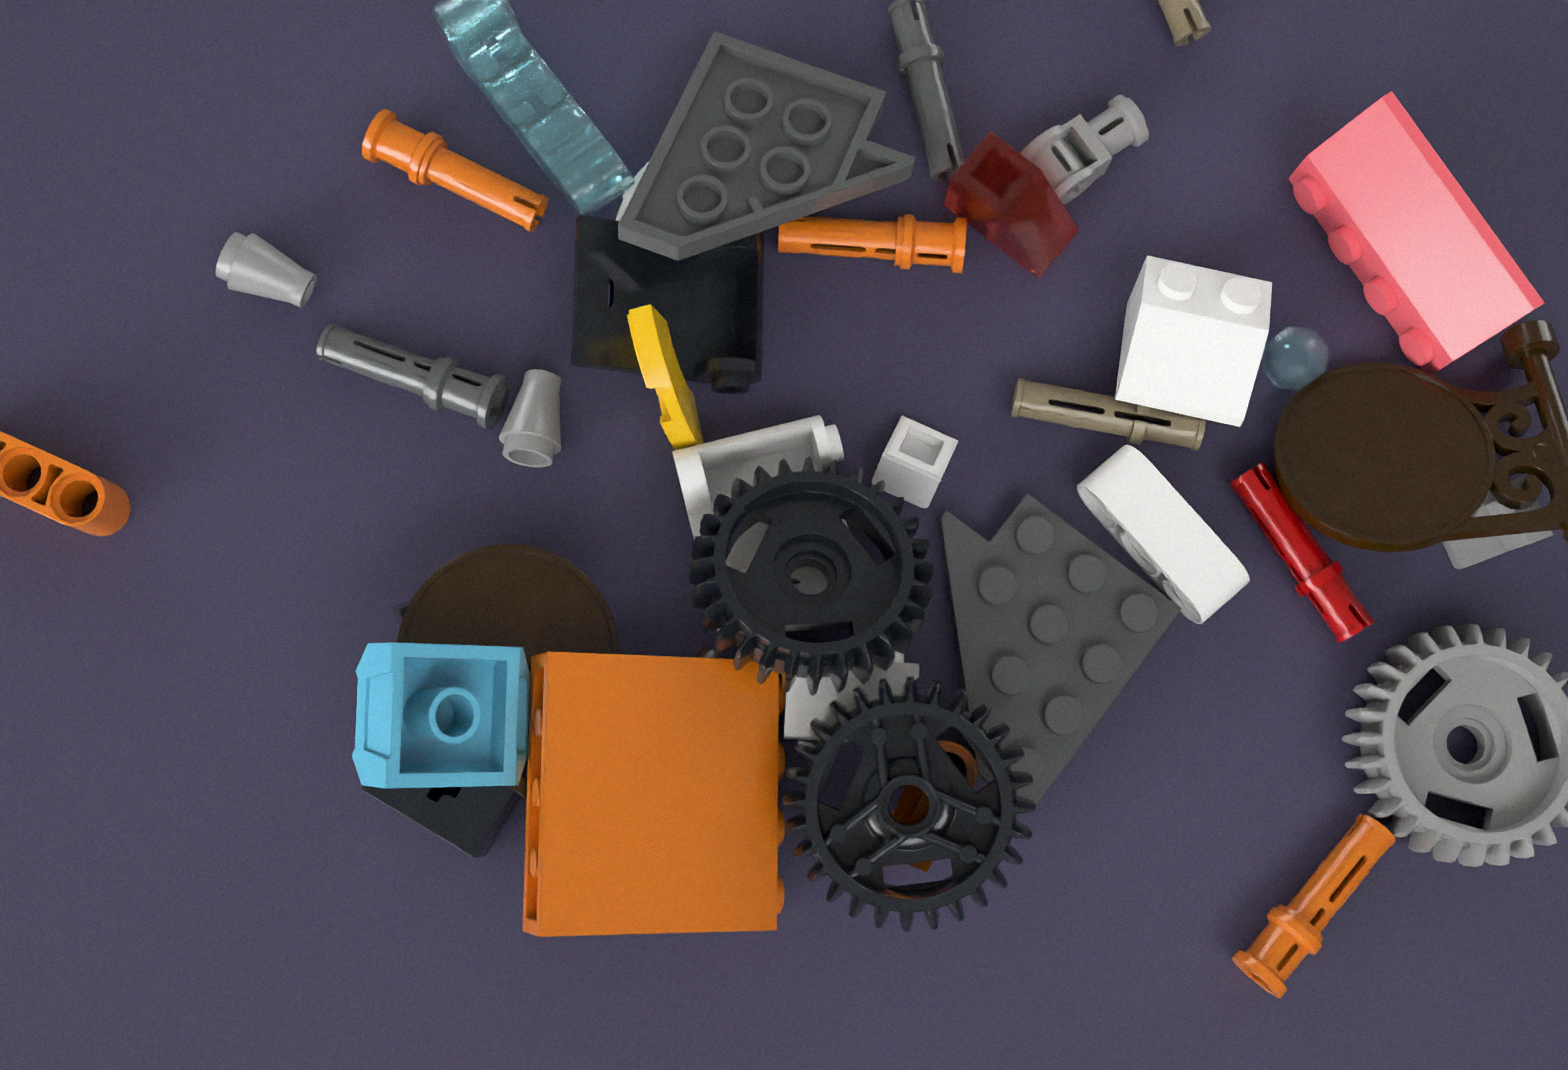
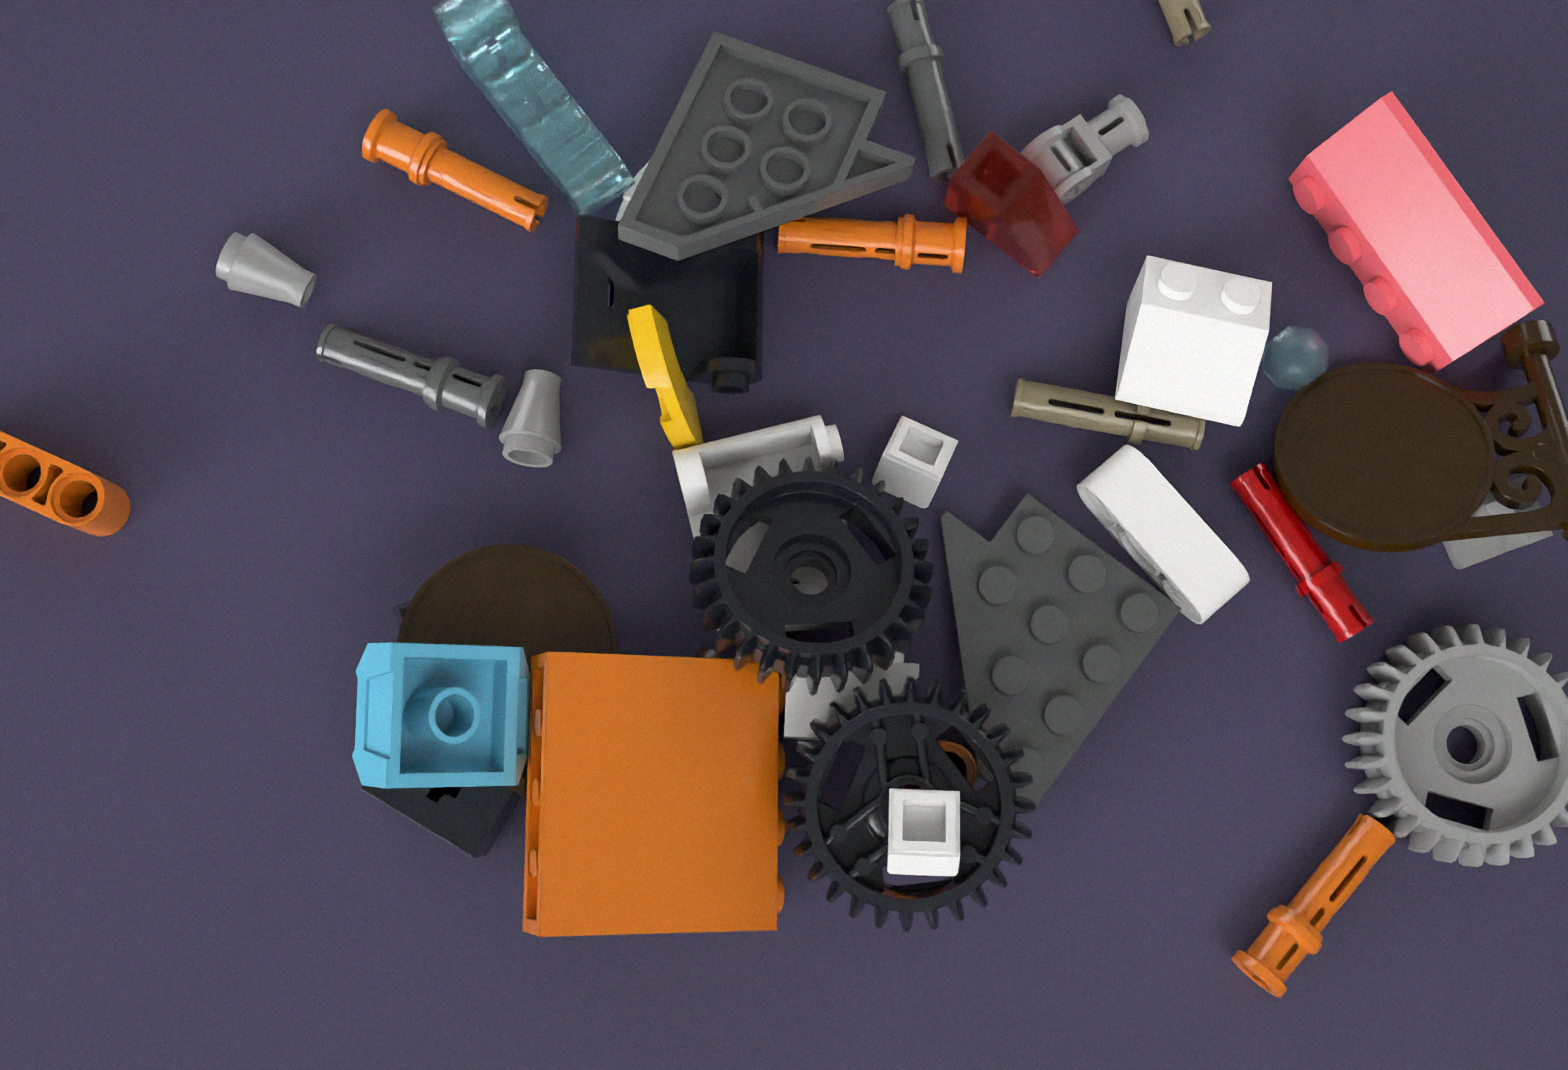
none -> white slope [887,789,960,876]

